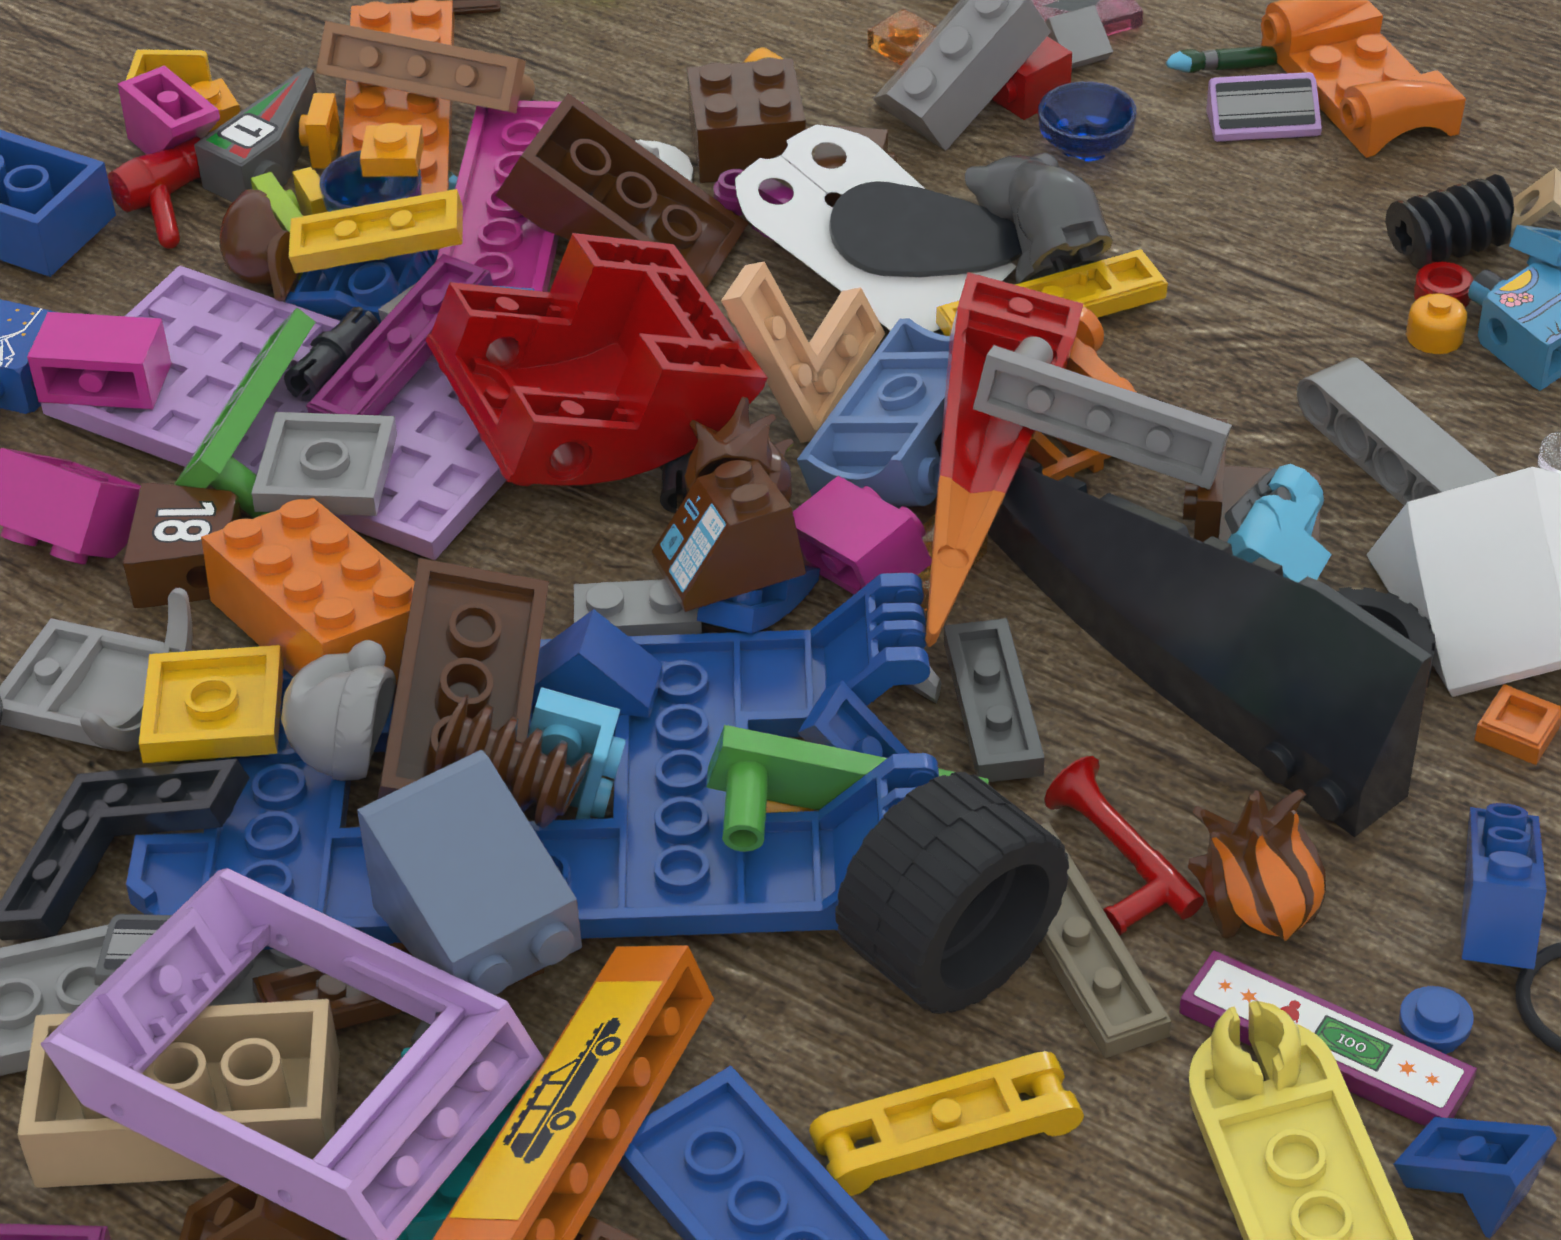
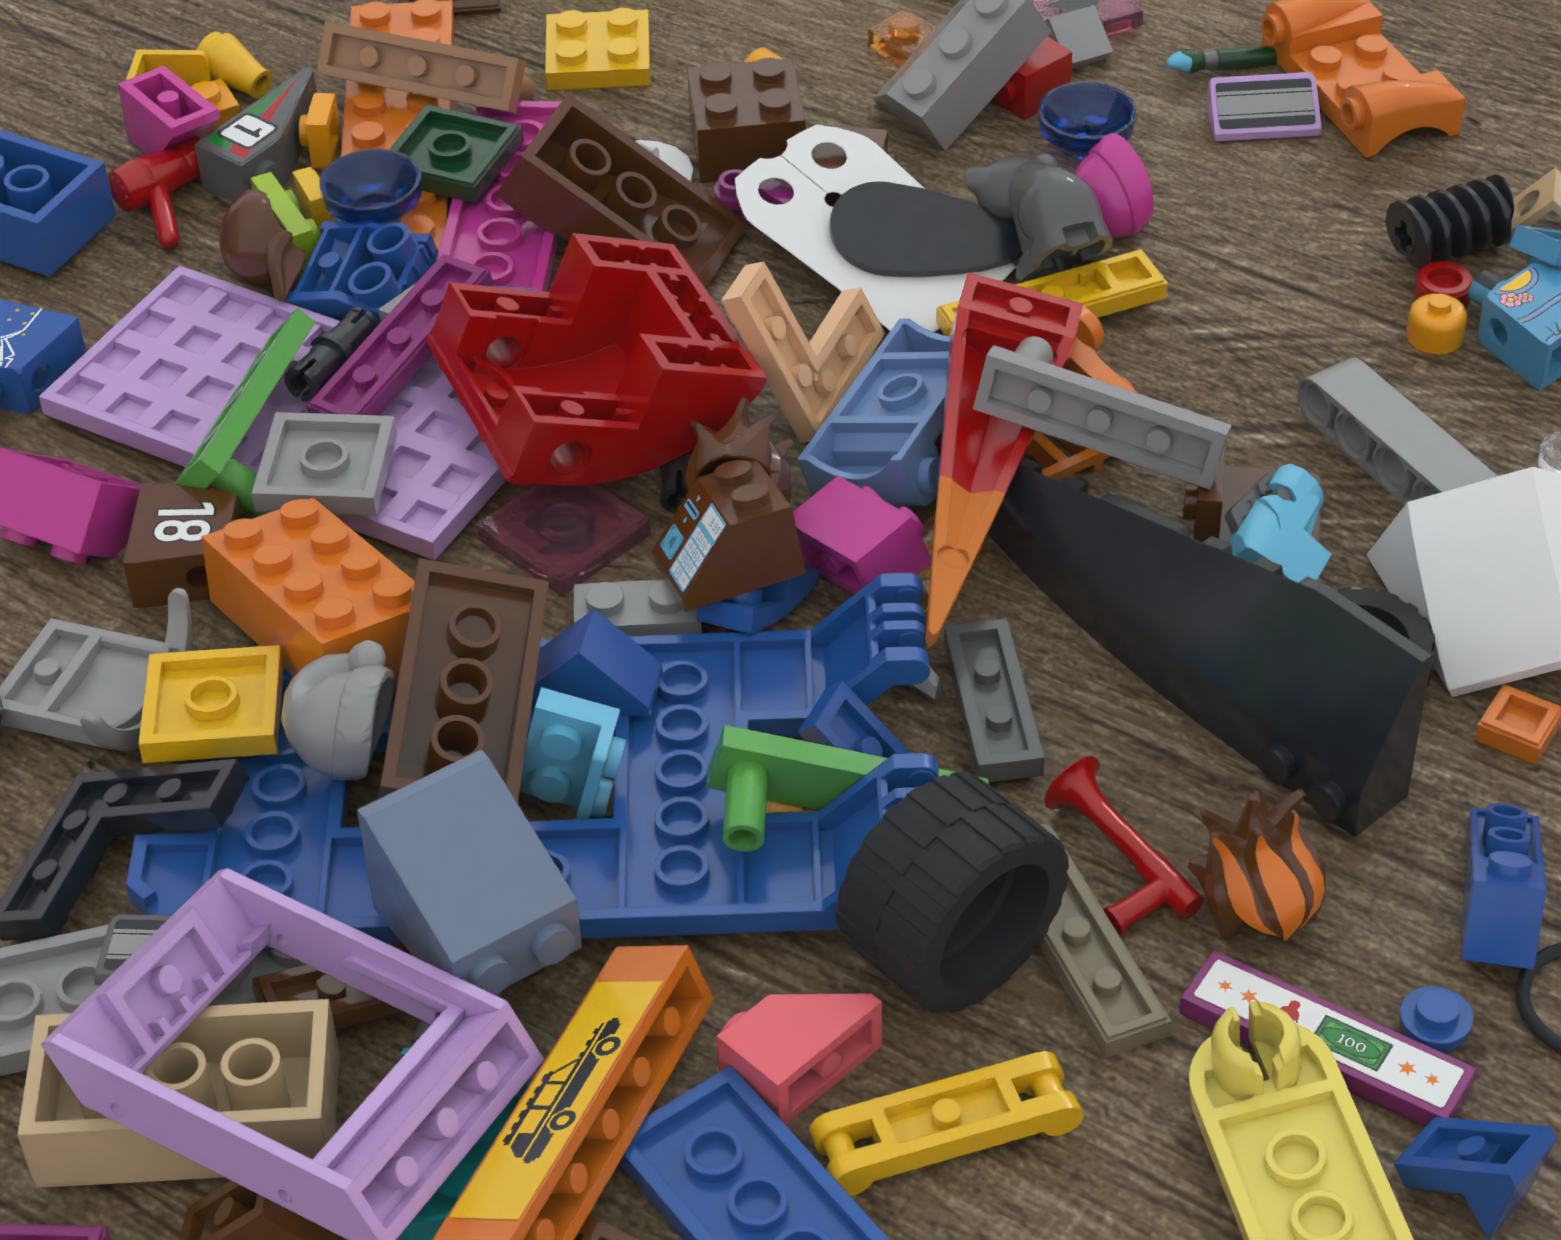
dark pink brick [27,312,172,409] -> none
yellow plate [289,189,463,274] -> none
light orange plate [360,123,424,177] -> none
reddish brown piece [434,695,592,828] -> none
none -> yellow cone [197,32,273,99]
none -> dark green tile [376,105,524,203]
none -> clear pink tile [477,484,651,597]
none -> yellow plate [545,8,651,91]
none -> coral slope [716,993,882,1125]
none -> dark pink piece [1074,133,1154,238]

